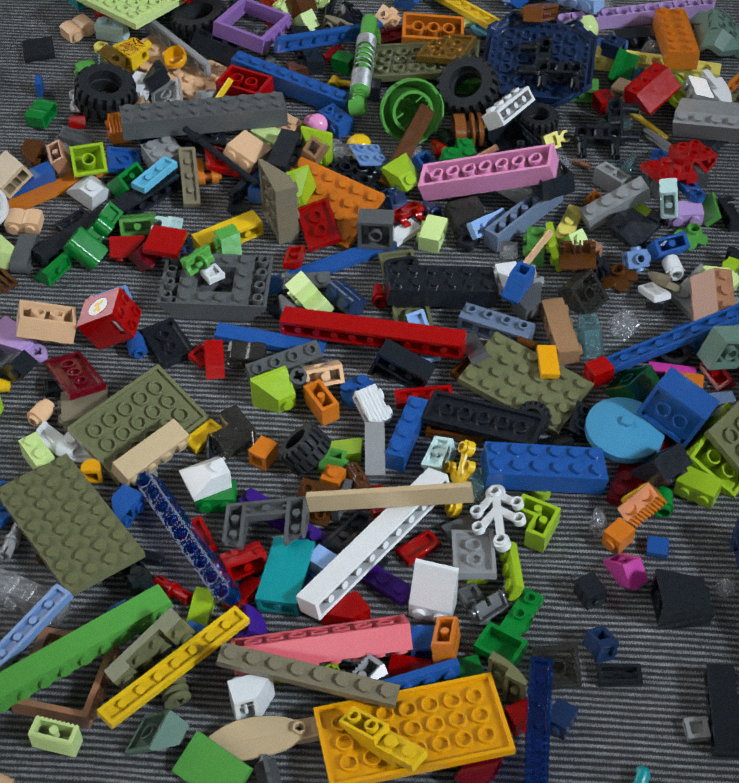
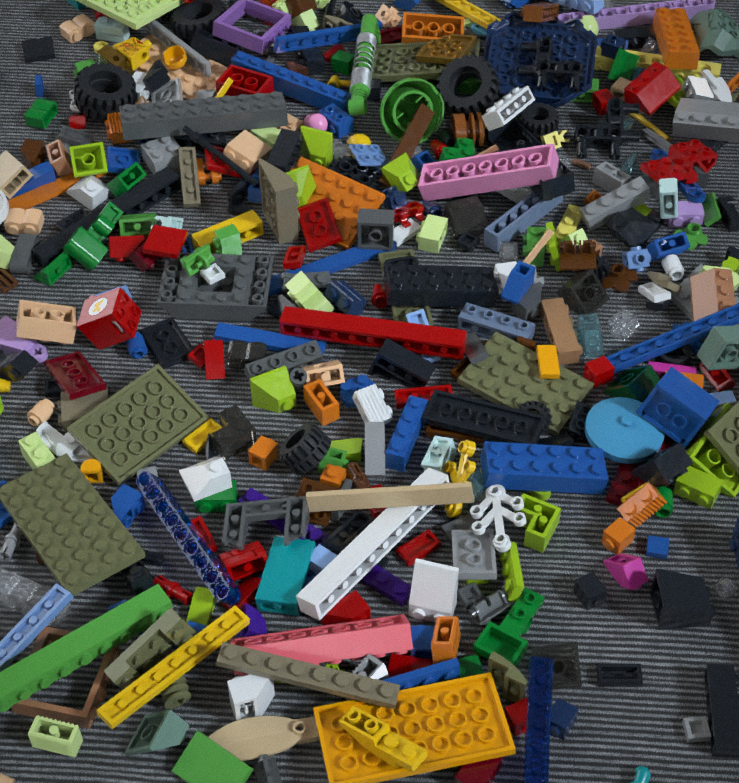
tan brick [111,419,189,487] -> none
medium azure plate [131,156,178,194] -> none
medium nougat slope [300,135,330,164] -> none
light blue plate [466,208,505,240] -> none
dark blue brick [583,626,619,663] -> none
clear cone [588,507,609,538] -> none

